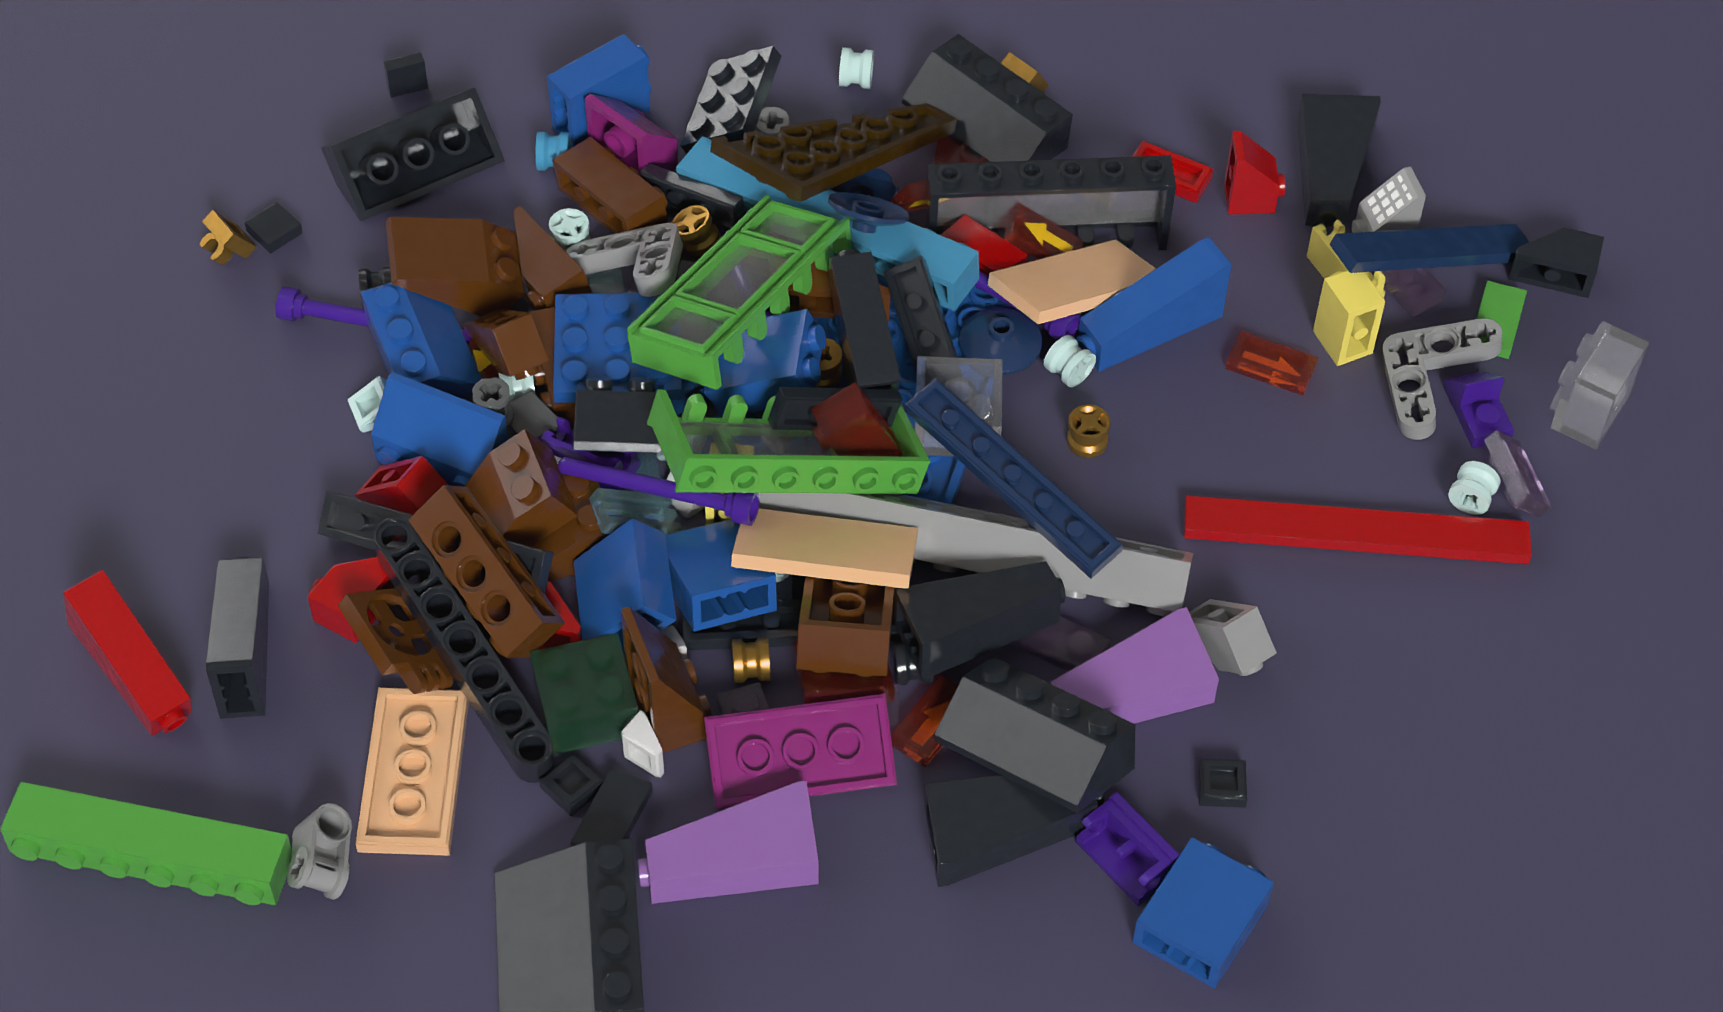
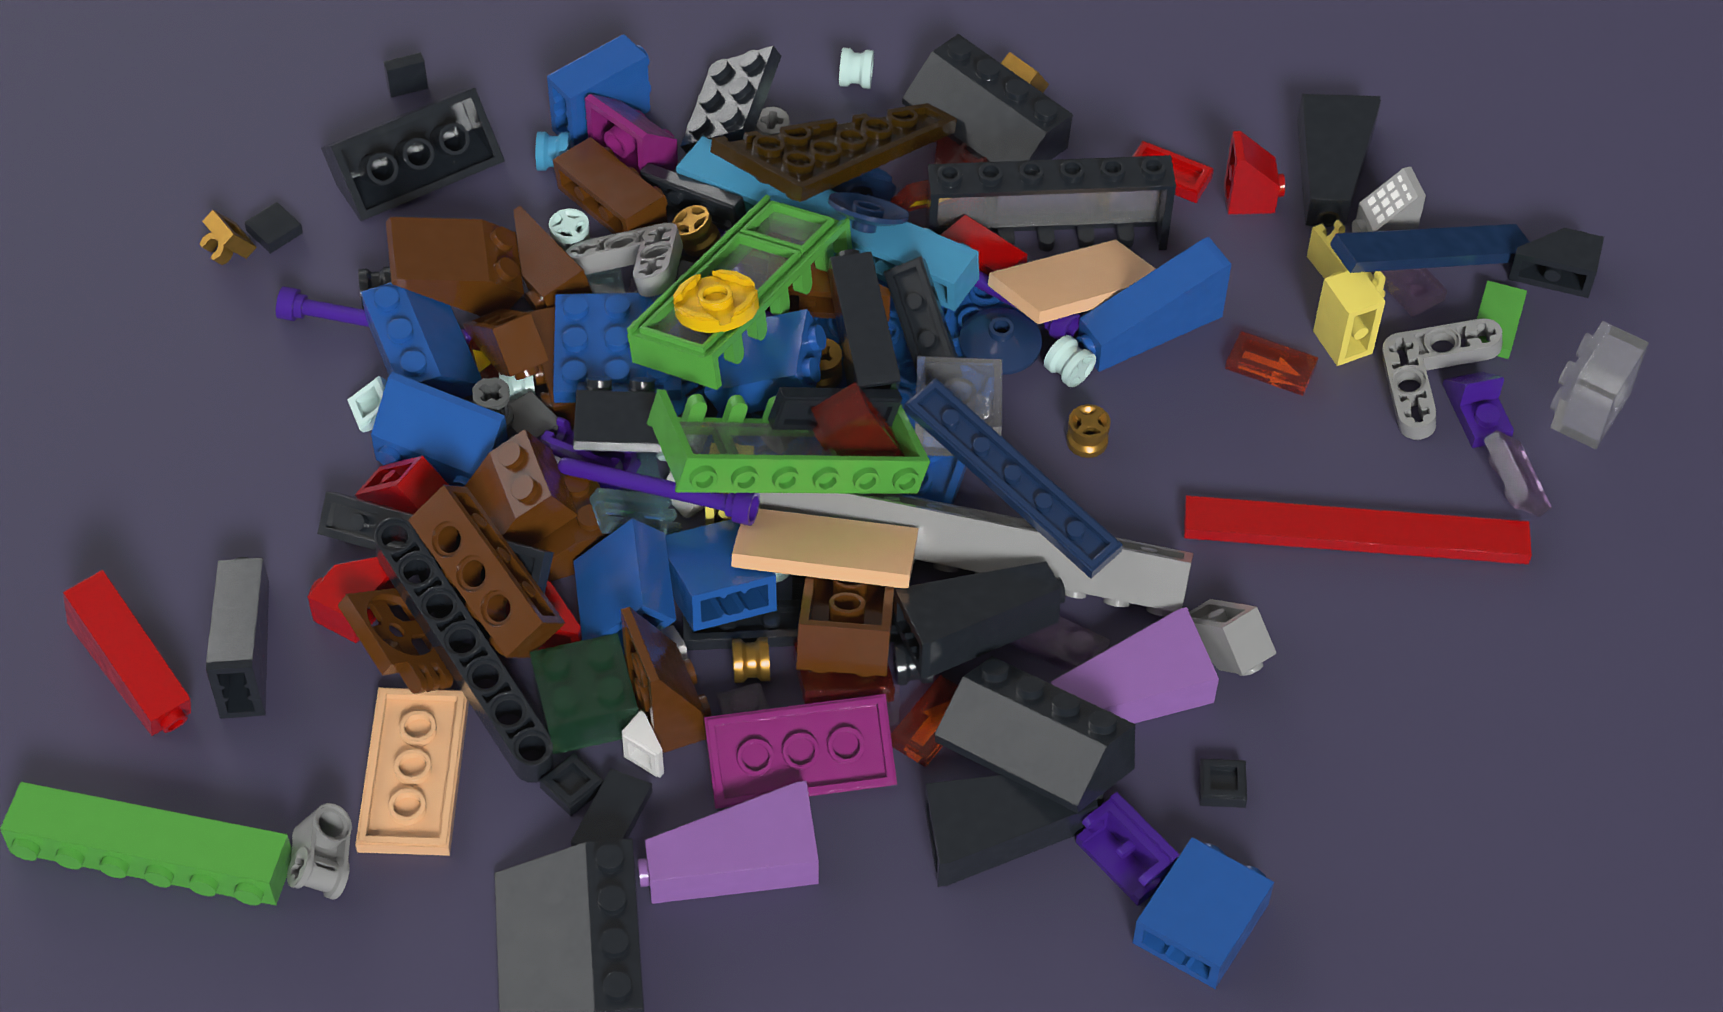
clear red tile [1004,202,1083,260] -> none
light aqua wheel [1448,461,1501,515] -> none
none -> yellow tile [673,269,759,333]

